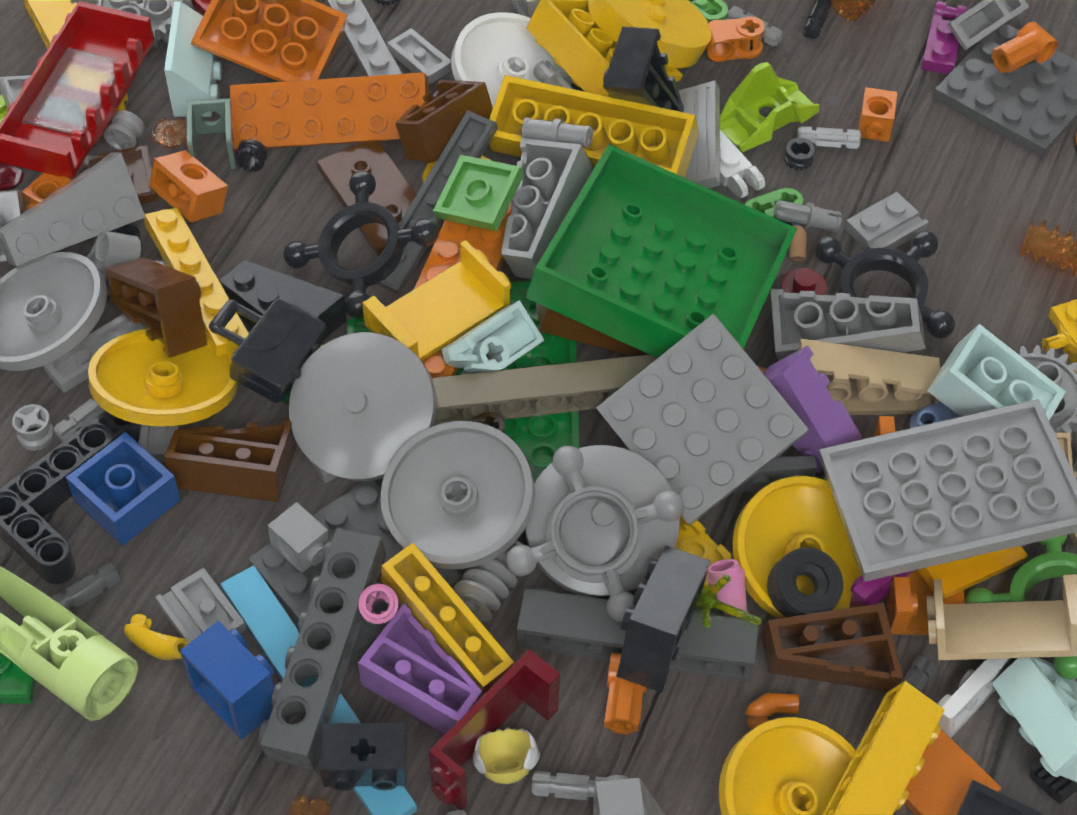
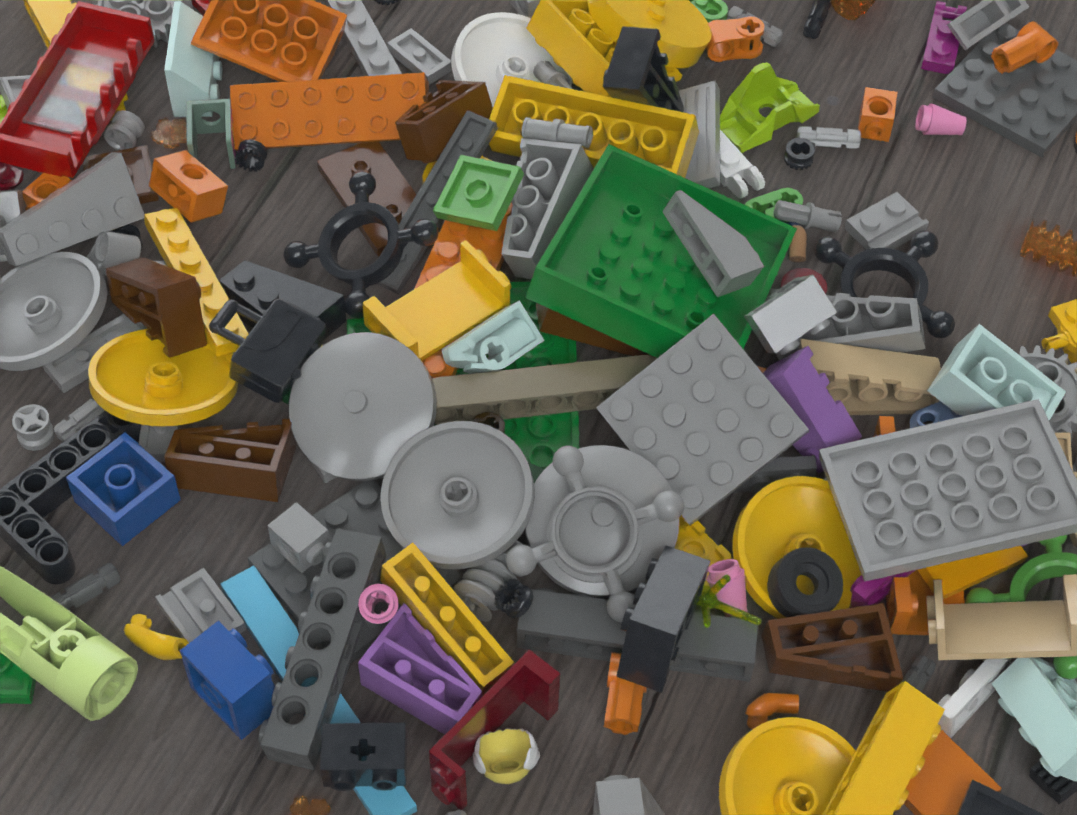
light grey axle [531,771,607,801] -> none
none -> black bush [494,578,533,619]
none -> light grey slope [663,190,764,297]
none -> light grey brick [744,275,837,355]
none -> bright pink cone [915,103,967,136]

